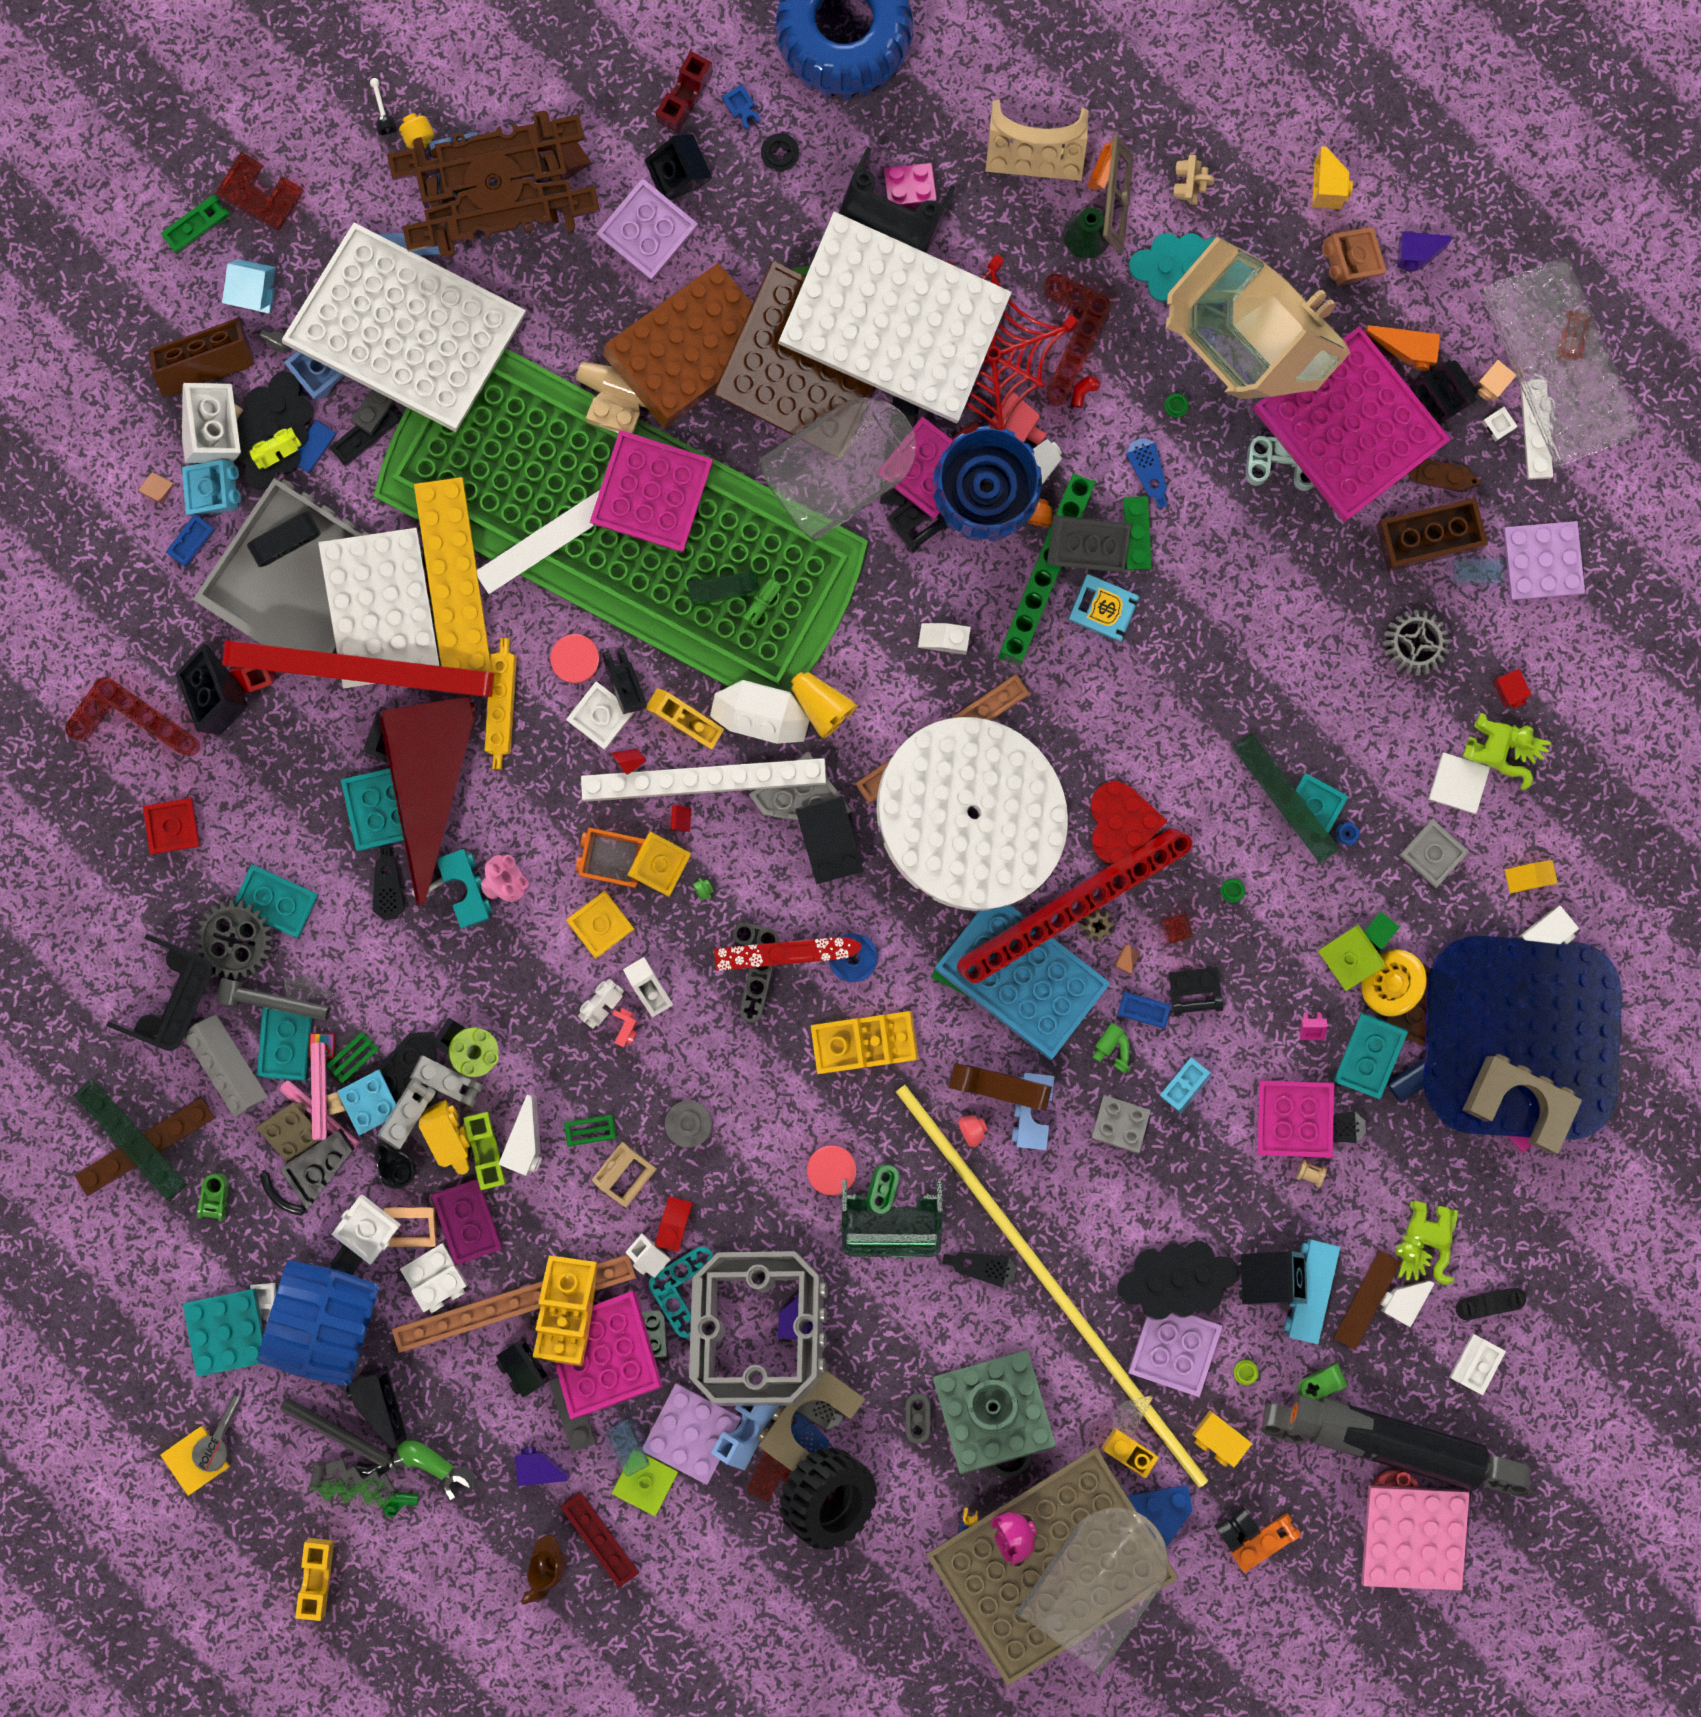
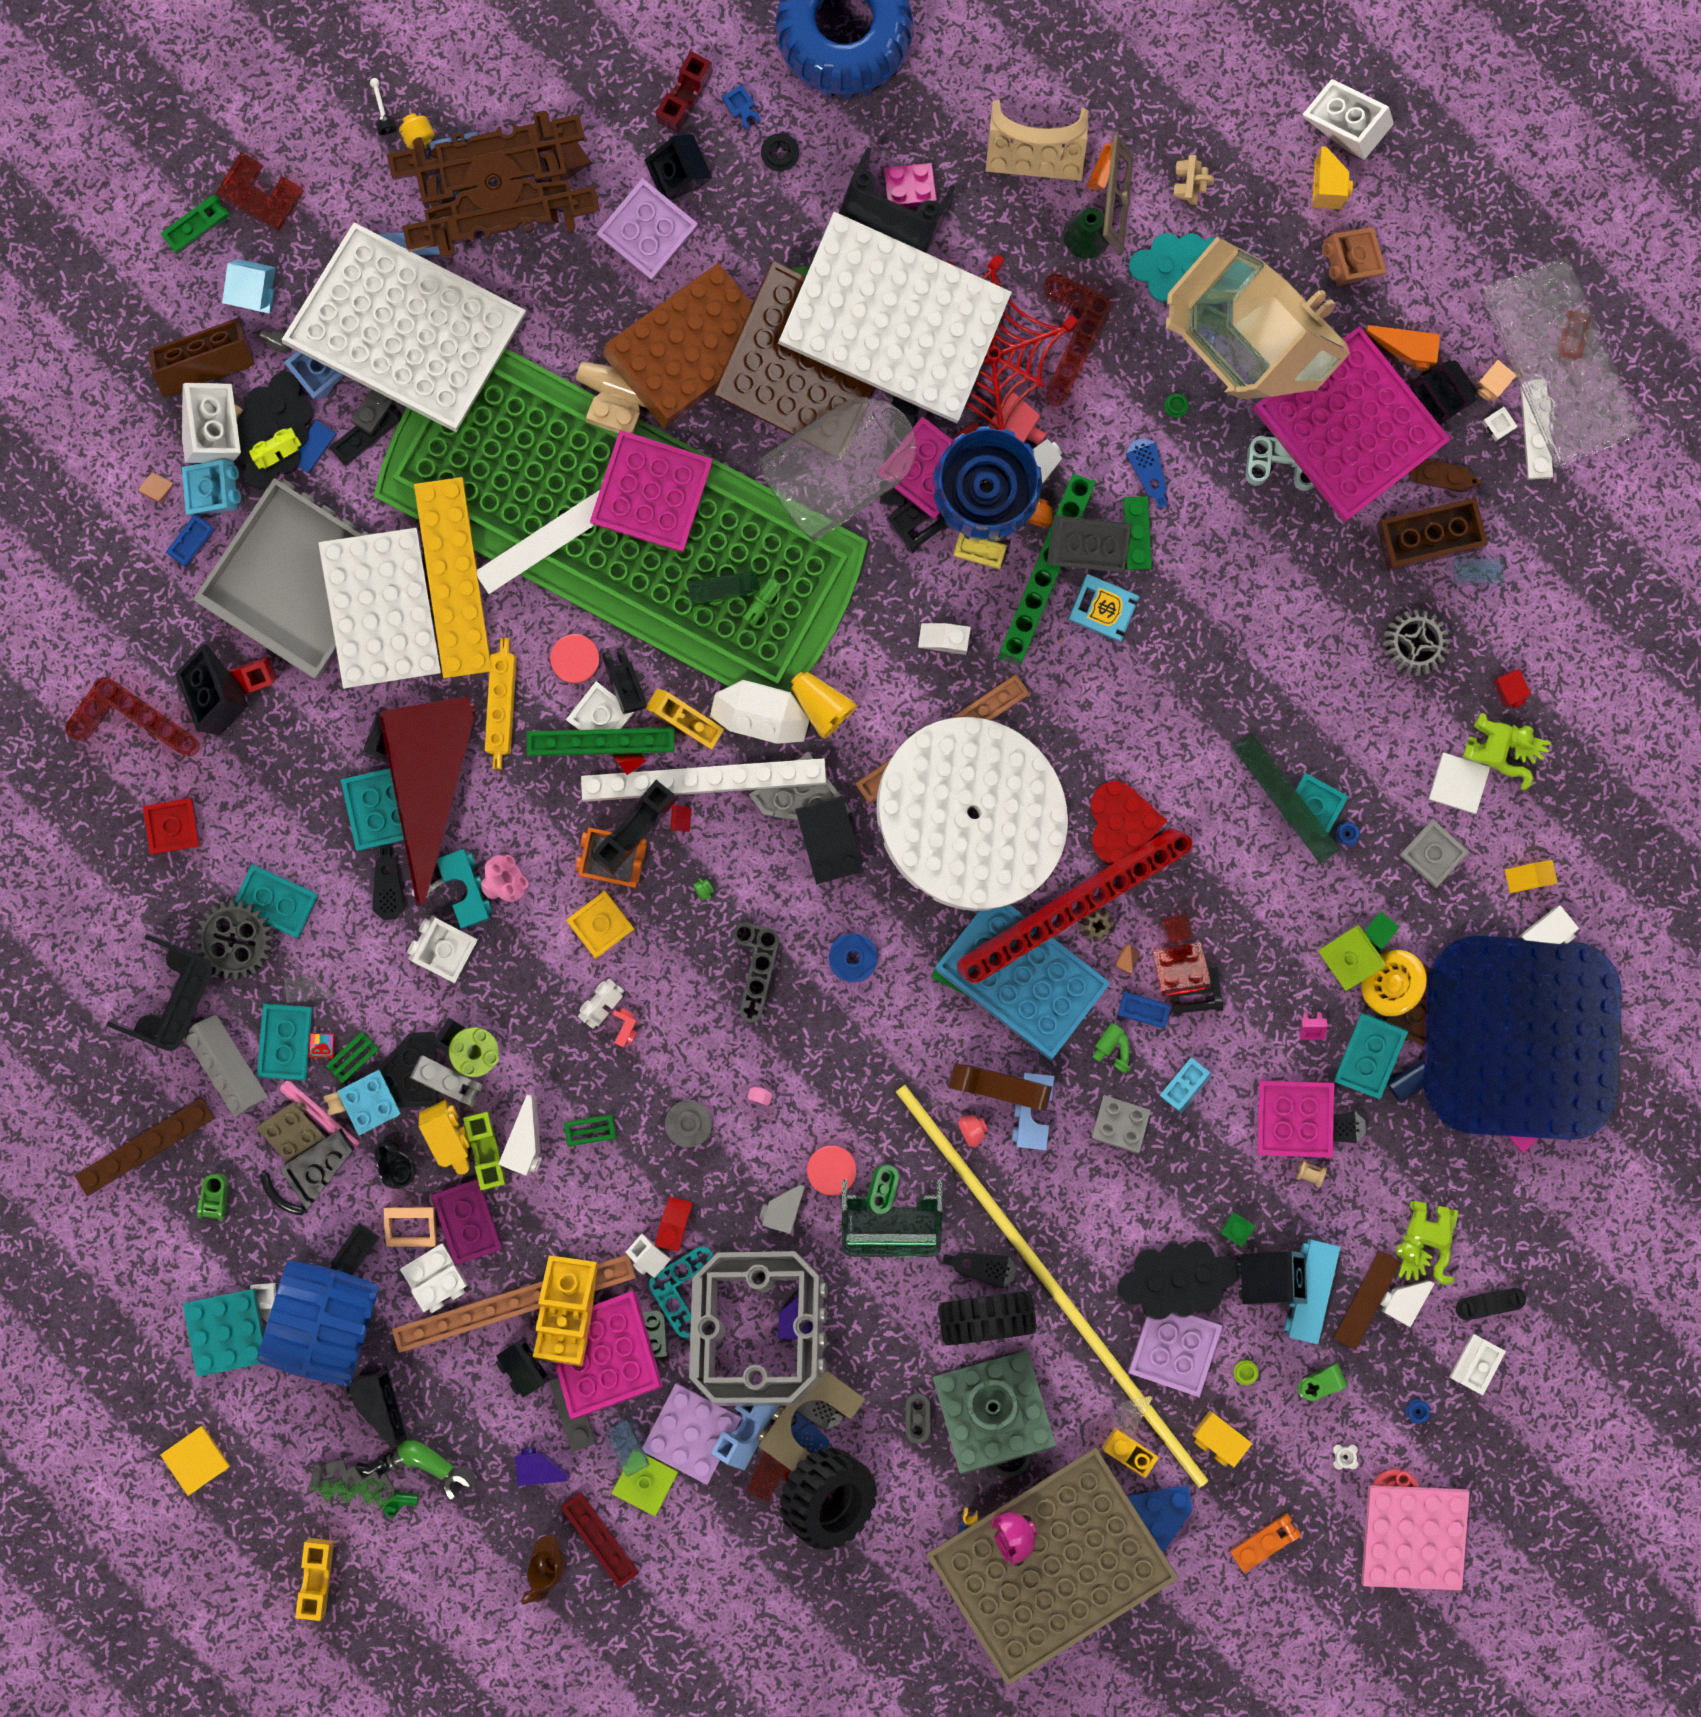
clear green tile [74,1078,188,1202] -> none
flat silver piece [192,1394,242,1472] -> none
dark grey piece [216,978,330,1021] -> none
red beam [222,640,495,697] -> none
black beam [247,511,321,567] -> none
dark grey axle [280,1398,391,1467] -> none
bright pink axle [311,1042,327,1141] -> none
white plate [331,1195,401,1265] -> none
light grey plate [377,1077,436,1150] -> none
tan tile [592,1142,657,1208] -> none
white slope [623,957,673,1018] -> none
yellow tile [627,832,692,897] -> none
red piece [714,937,861,971] -> none
yellow slope [811,1011,919,1074] -> none
clear windscreen [1015,1507,1168,1676] -> none
red arm [1071,376,1100,408] -> none
black wheel [1214,1506,1261,1553] -> none
green plate [1220,878,1245,903] -> none
piece [1261,1395,1532,1497] -> none
dark purple slope [1397,232,1451,272] -> none
dark tan arch [1462,1054,1582,1154] -> none
lavender plate [1503,521,1585,601] -> none
none -> white plate [407,915,477,983]
none -> green tile [527,728,675,757]
none -> black arch [592,780,676,875]
none -> bright pink tile [748,1087,772,1106]
none -> light grey slope [759,1184,805,1234]
none -> black tyre [938,1291,1037,1346]
none -> light yellow plate [953,532,1007,570]
none -> clear red plate [1152,942,1211,996]
none -> green brick [1218,1212,1255,1247]
none -> white slope [1302,79,1394,160]
none -> white plate [1333,1444,1358,1470]
none -> blue plate [1405,1399,1430,1424]

